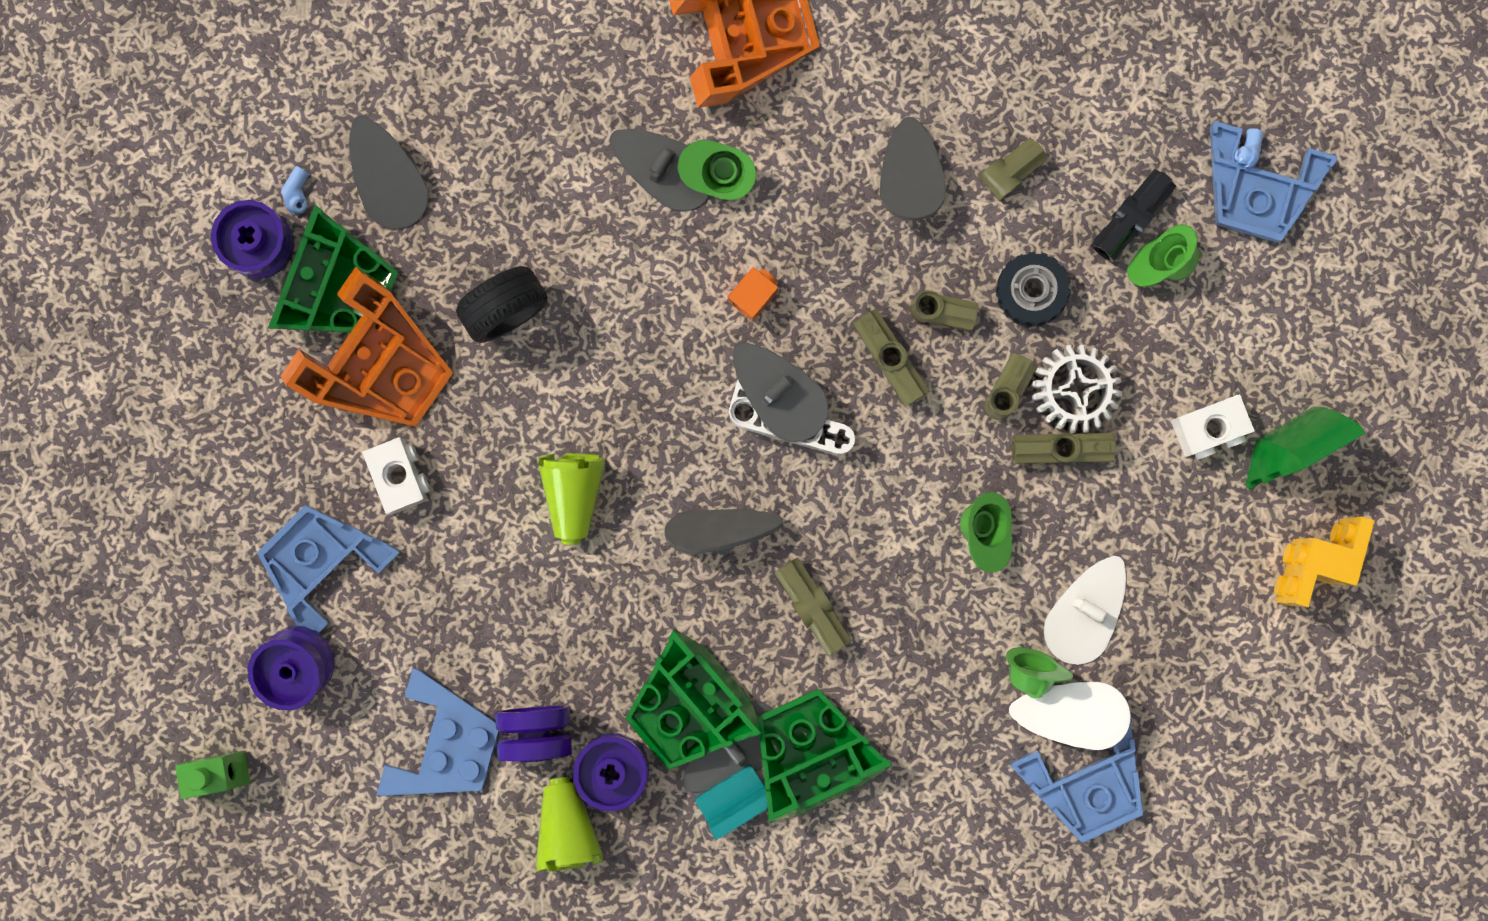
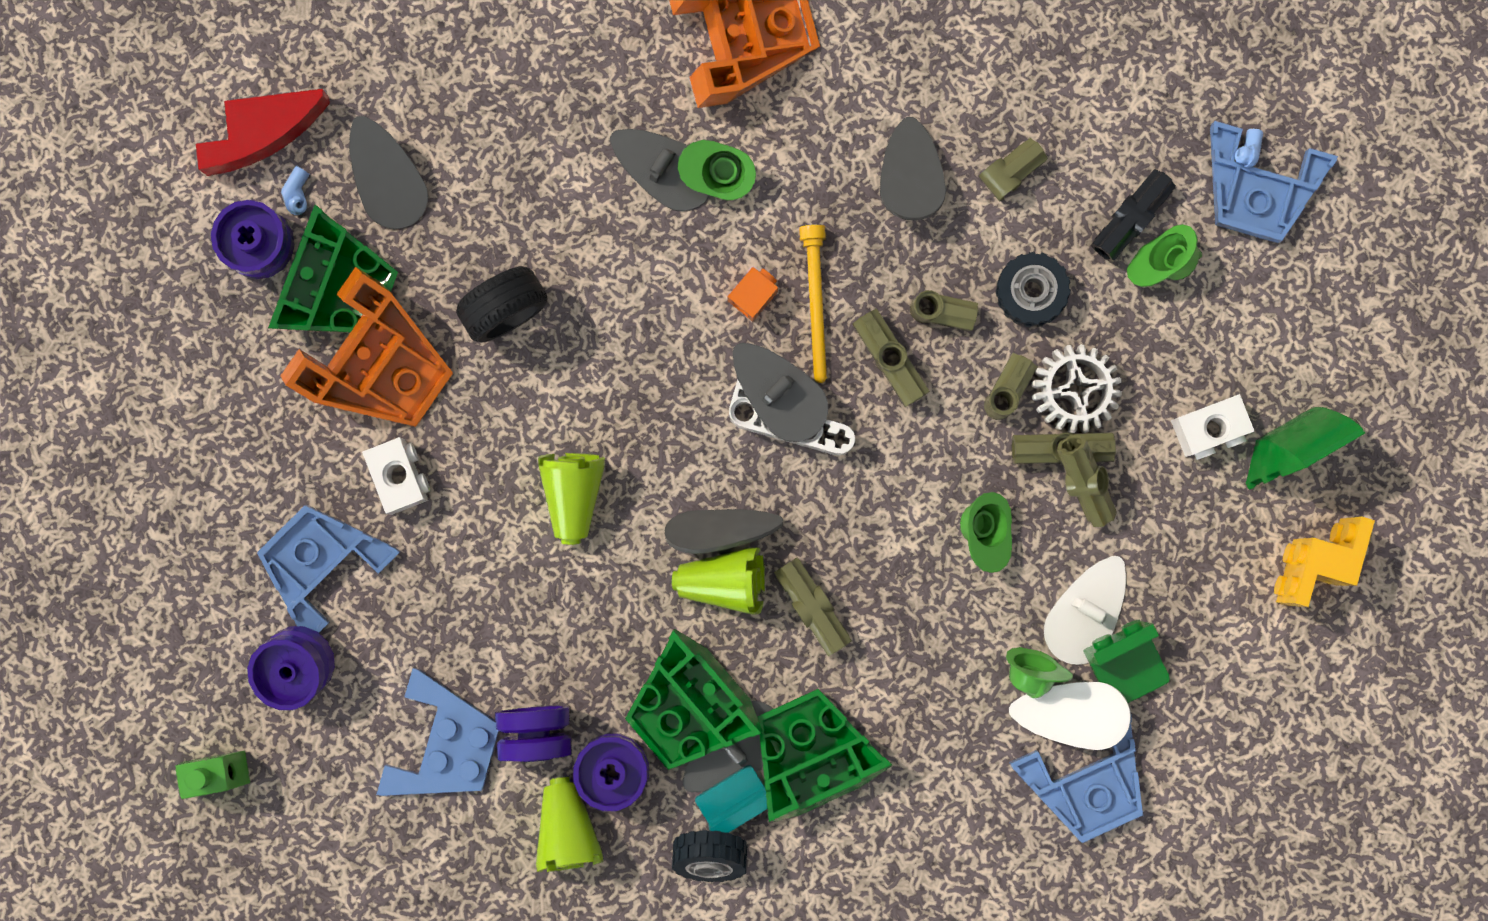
none -> red slope [196,89,330,176]
none -> lime cone [672,548,765,615]
none -> black wheel [672,830,748,882]
none -> yellow piece [799,225,827,383]
none -> olive piece [1057,434,1117,527]
none -> green bracket [1083,619,1170,703]

